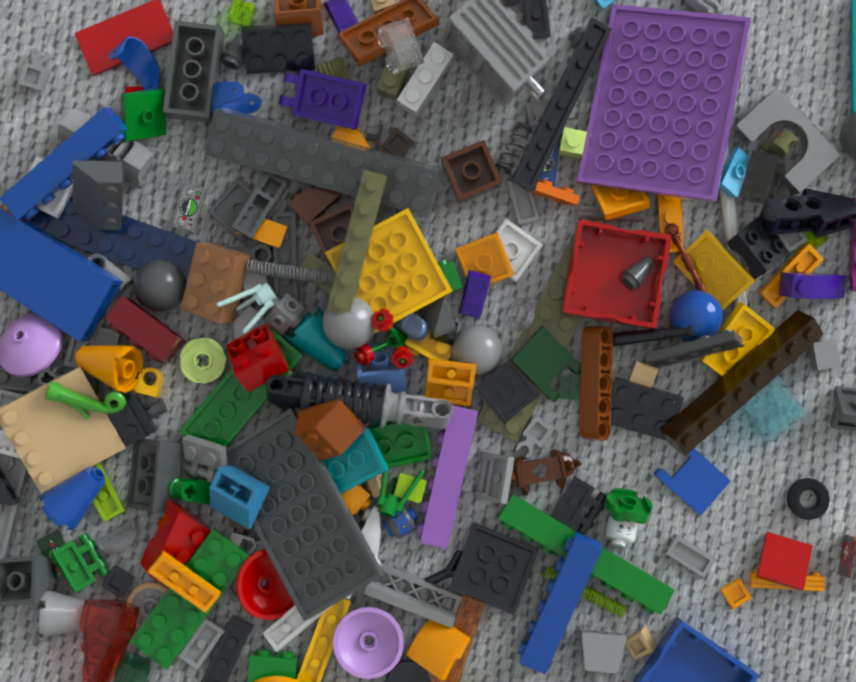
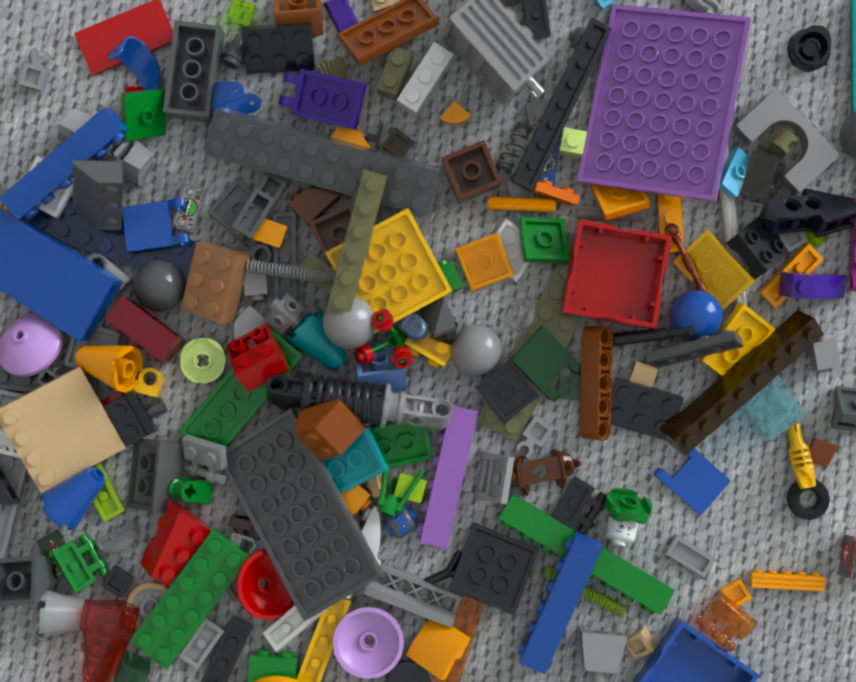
bright green plant [45,381,126,419] -> none
light orange plate [148,551,221,613] -> none
dark azure slope [210,465,270,529] -> none
light aqua plant [216,282,277,334] -> none
clear brick [377,17,425,75] -> none
light orange slope [425,359,476,406] -> none
dark purple tile [458,270,491,319] -> none
dark grey cone [620,256,655,290] -> none
red tile [756,532,813,591] -> none
none -> blue flag [122,197,190,253]
none -> light orange tile [439,101,472,124]
none -> light orange axle [488,196,556,212]
none -> green plate [518,217,571,264]
none -> clear orange plate [695,591,757,652]
none -> yellow hinge [785,424,816,489]
none -> black hat [787,25,831,72]
none -> dark orange slope [809,438,838,467]

